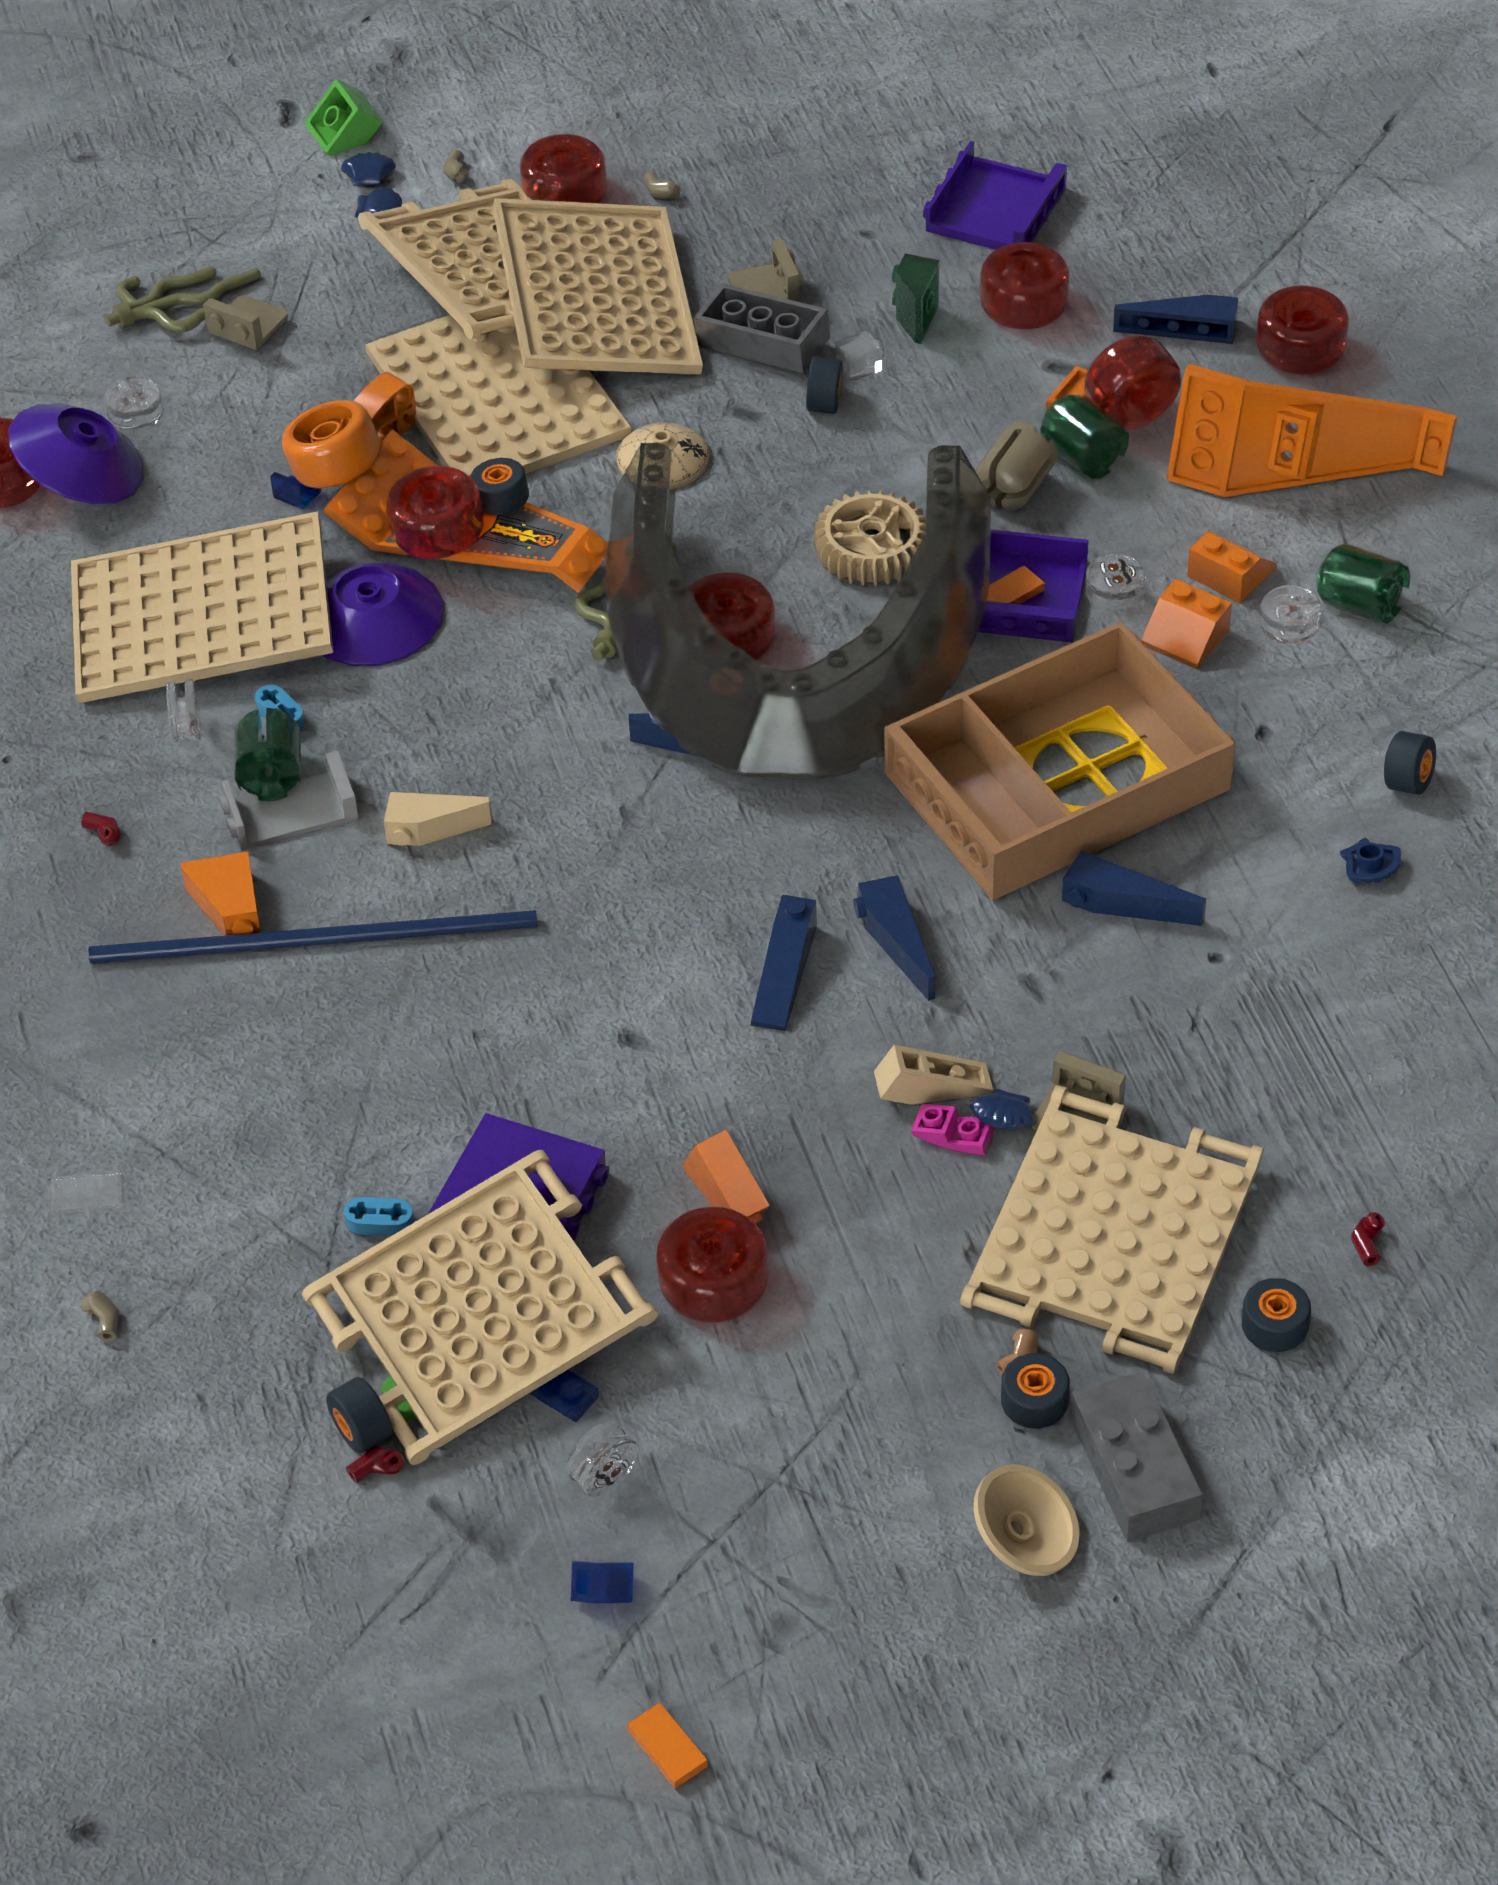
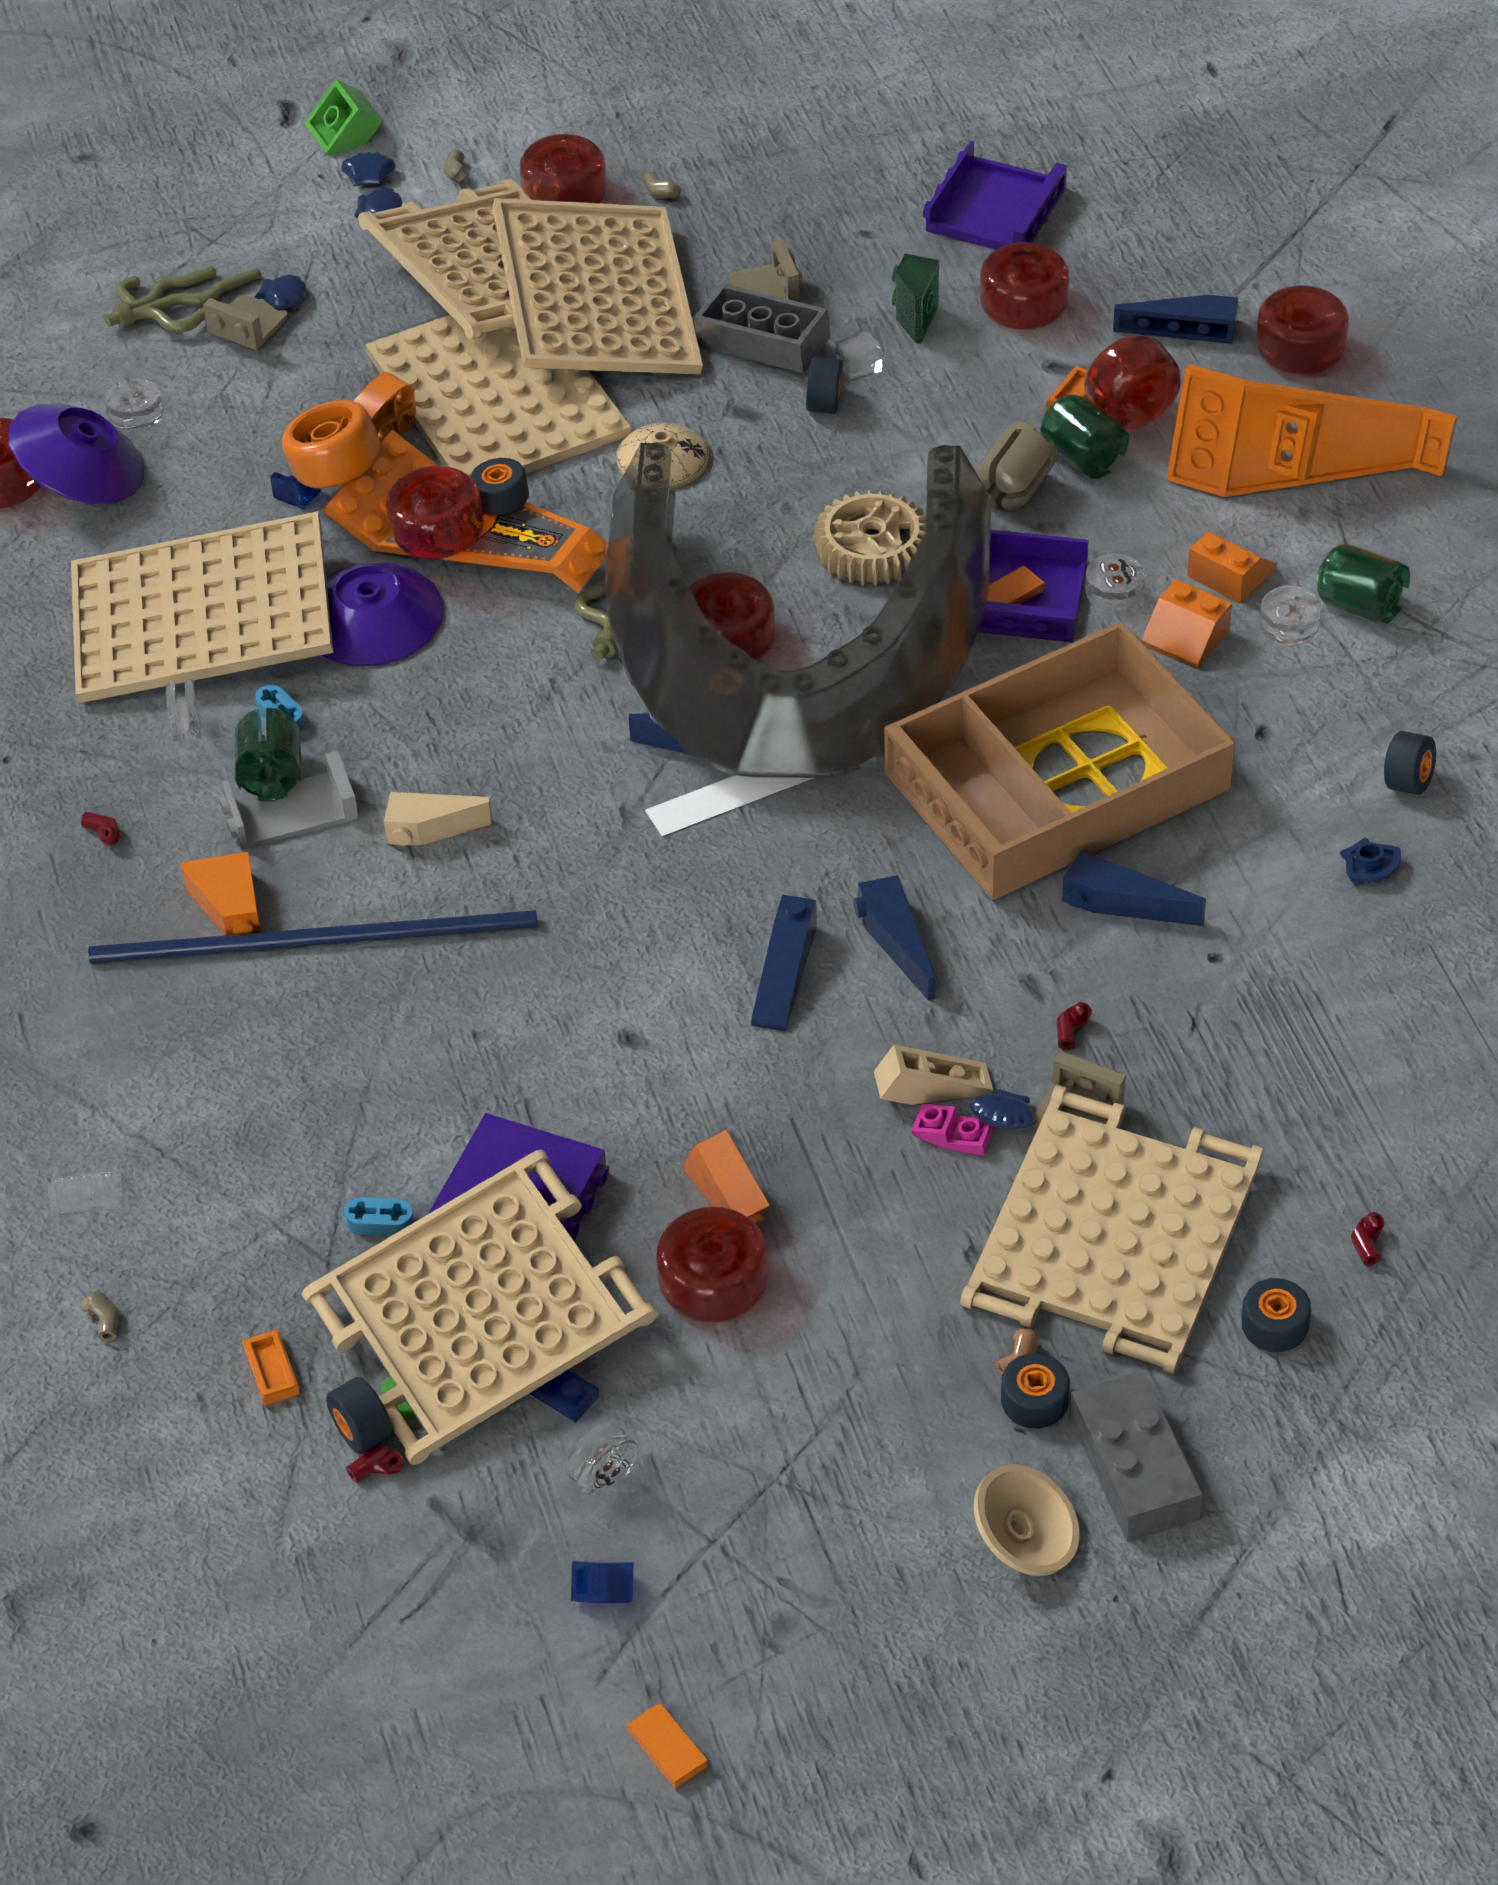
none -> orange tile [242,1329,300,1406]
none -> dark blue animal [255,274,307,310]
none -> white sticker [645,742,842,836]
none -> dark red arm [1056,1002,1092,1050]

